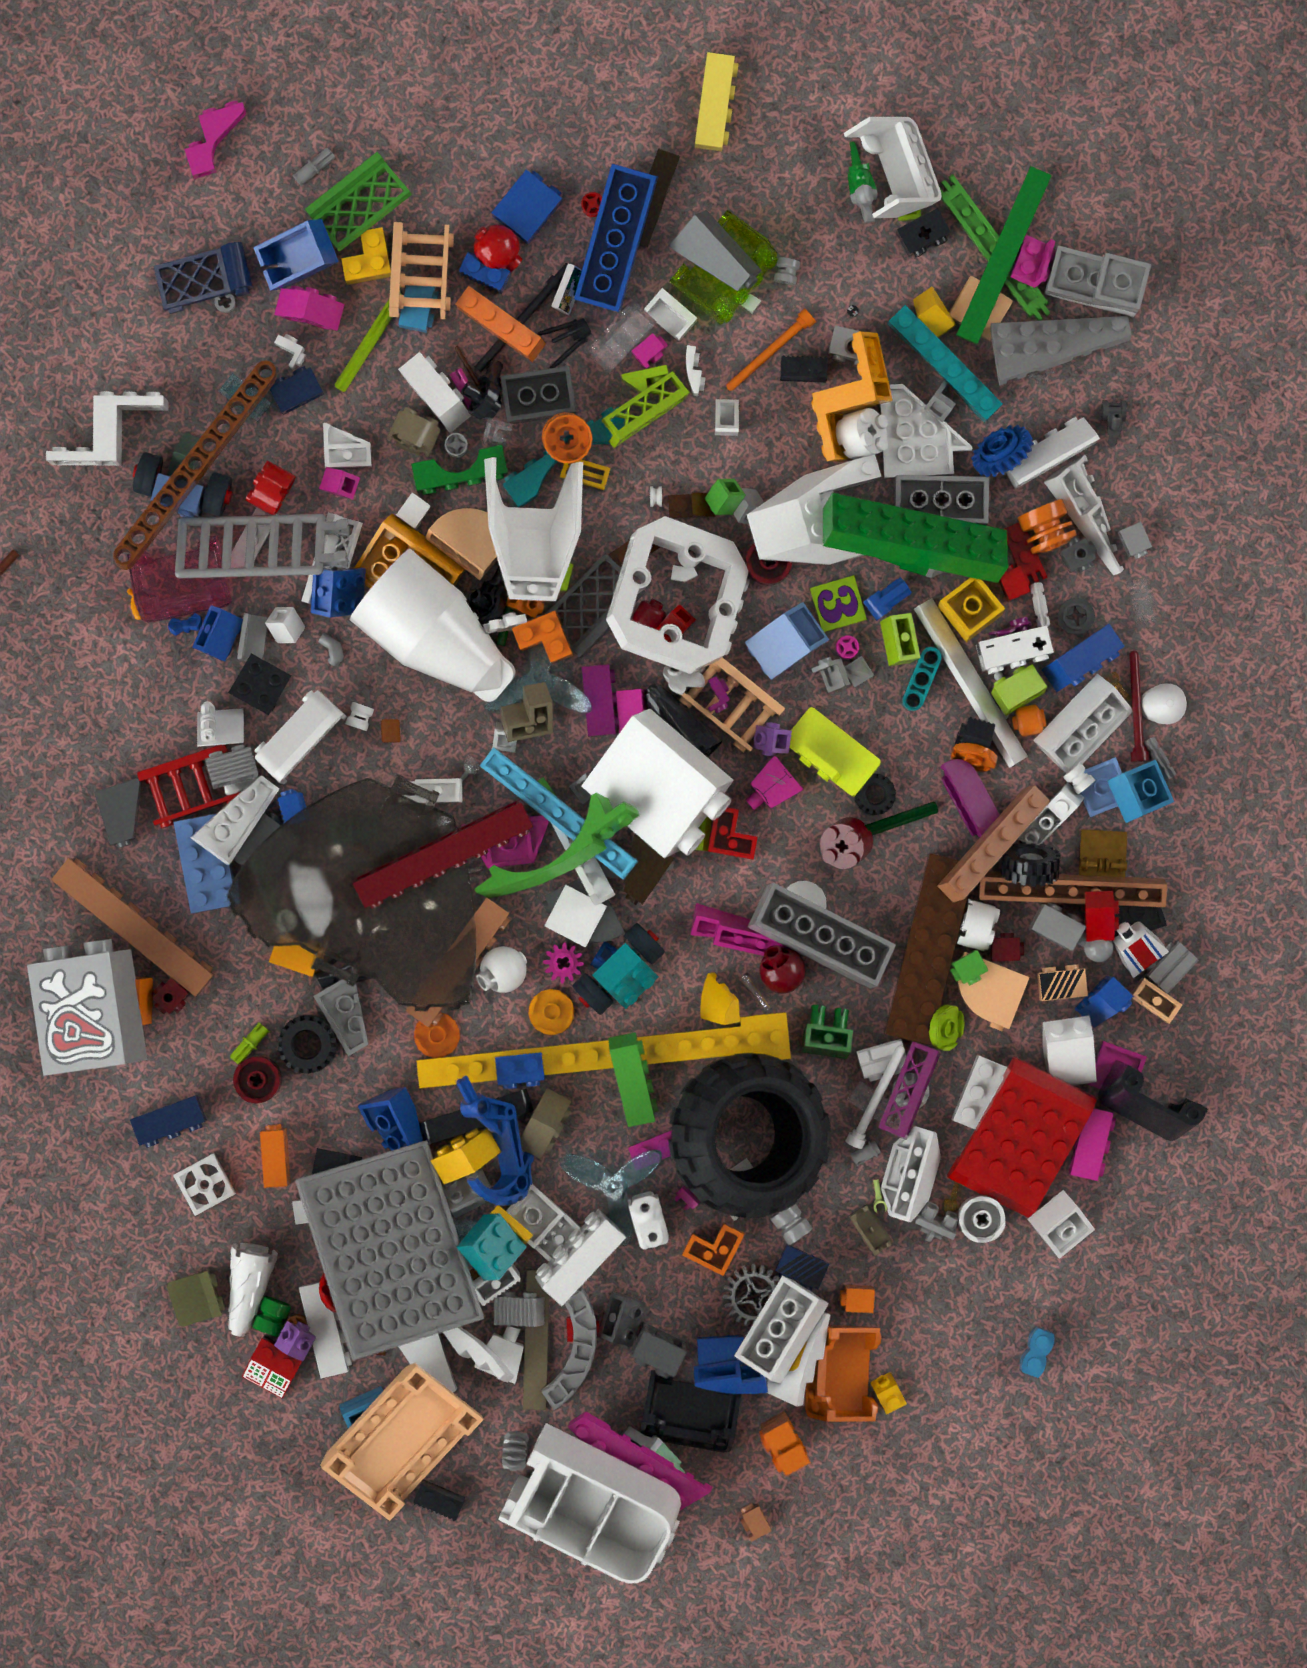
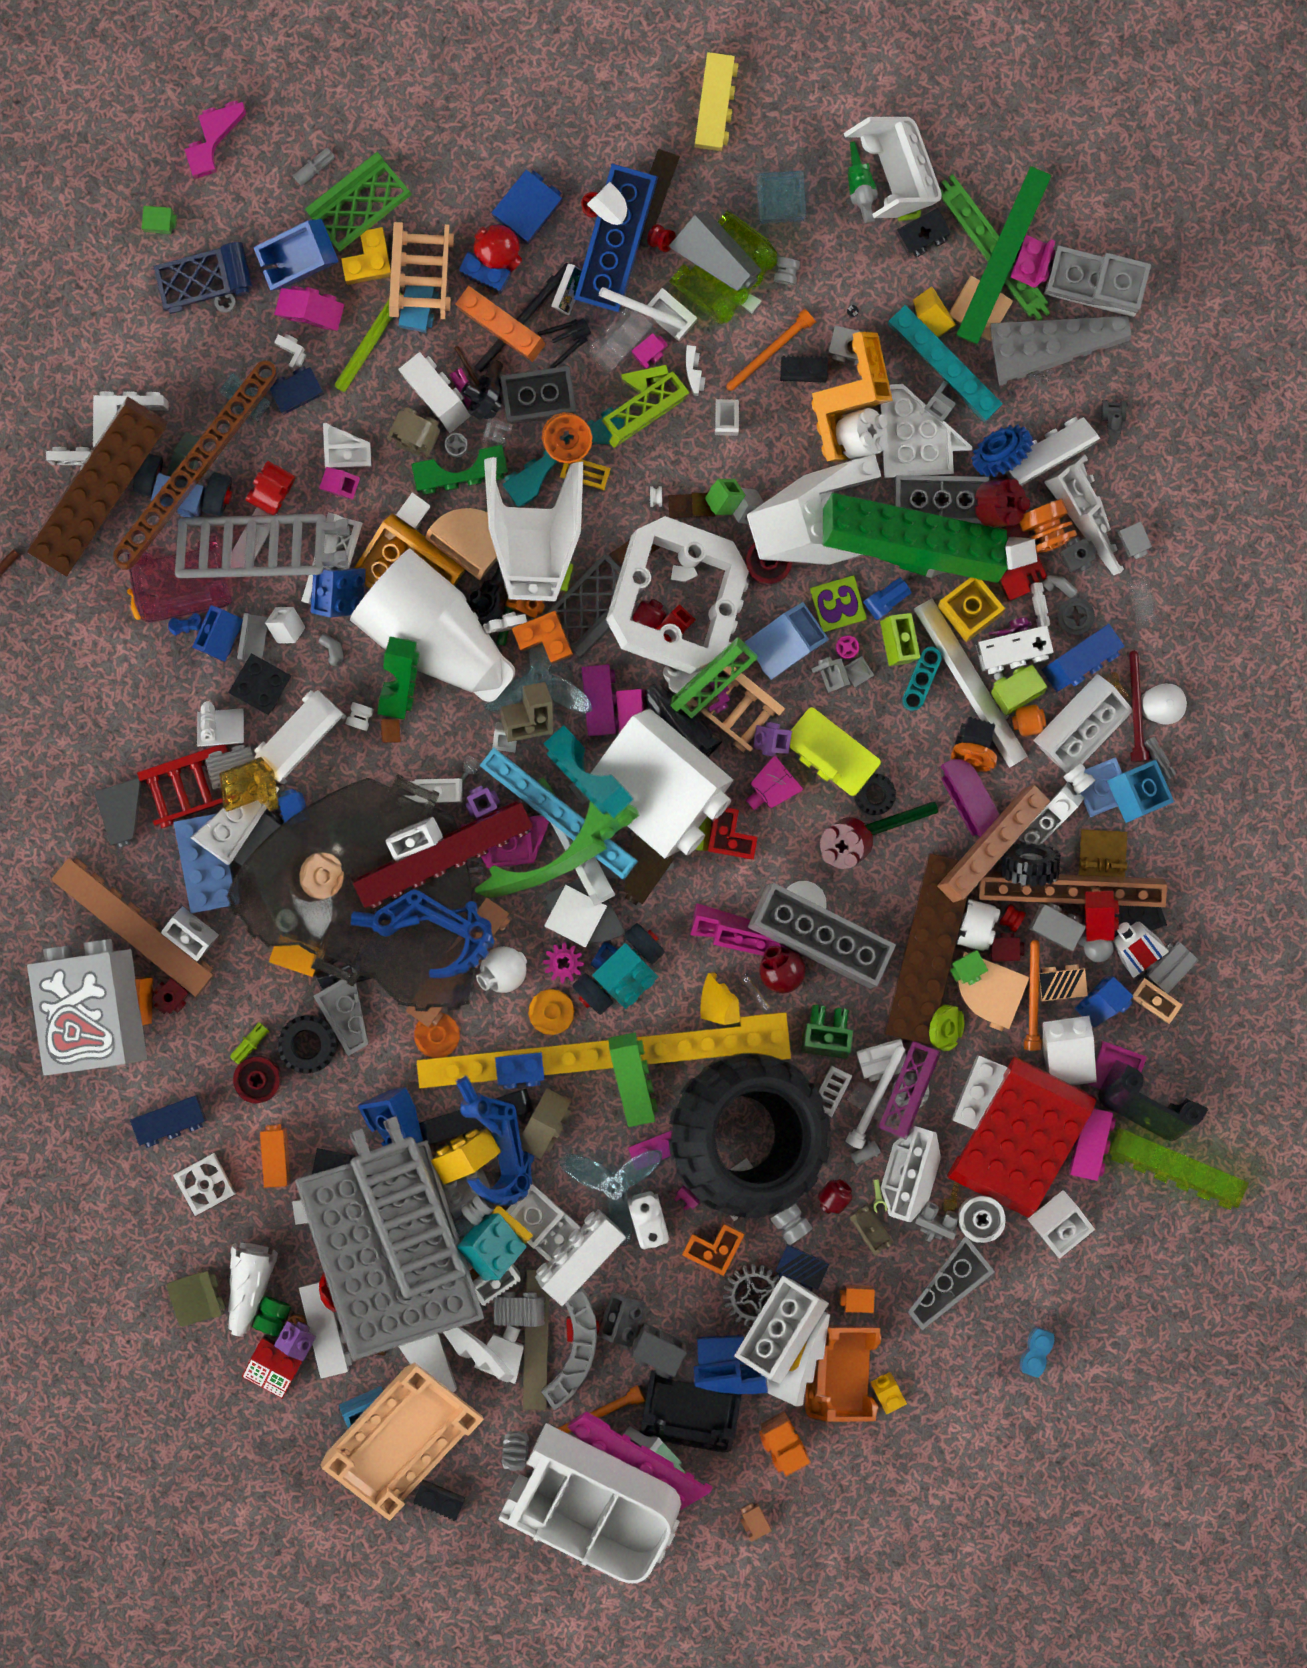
none -> reddish brown brick [27,396,168,577]
none -> bright green brick [142,206,177,234]
none -> white brick [161,906,219,961]
none -> clear yellow bracket [219,757,278,812]
none -> light nougat tile [299,852,344,899]
none -> light grey bar [350,1116,466,1298]
none -> blue piece [351,890,495,978]
none -> green arch [377,636,420,720]
none -> white brick [386,817,443,861]
none -> light grey wheel [461,1194,494,1226]
none -> medium lavender brick [465,786,500,819]
none -> teal arch [543,725,634,818]
none -> orange piece [557,1385,646,1433]
none -> white brick [587,182,627,225]
none -> white bar [599,287,685,329]
none -> red wheel [647,224,676,252]
none -> bright green fence [670,637,758,719]
none -> clear light blue container [756,170,806,224]
none -> dark red head [818,1179,852,1214]
none -> white slope [819,1066,852,1117]
none -> light grey wedge [908,1236,995,1331]
none -> dark red brick [975,479,1030,527]
none -> red wheel [999,904,1026,932]
none -> white slope [1006,537,1037,570]
none -> orange piece [1024,940,1042,1051]
none -> light grey arm [1042,575,1077,598]
none -> clear neon green brick [1108,1127,1249,1210]

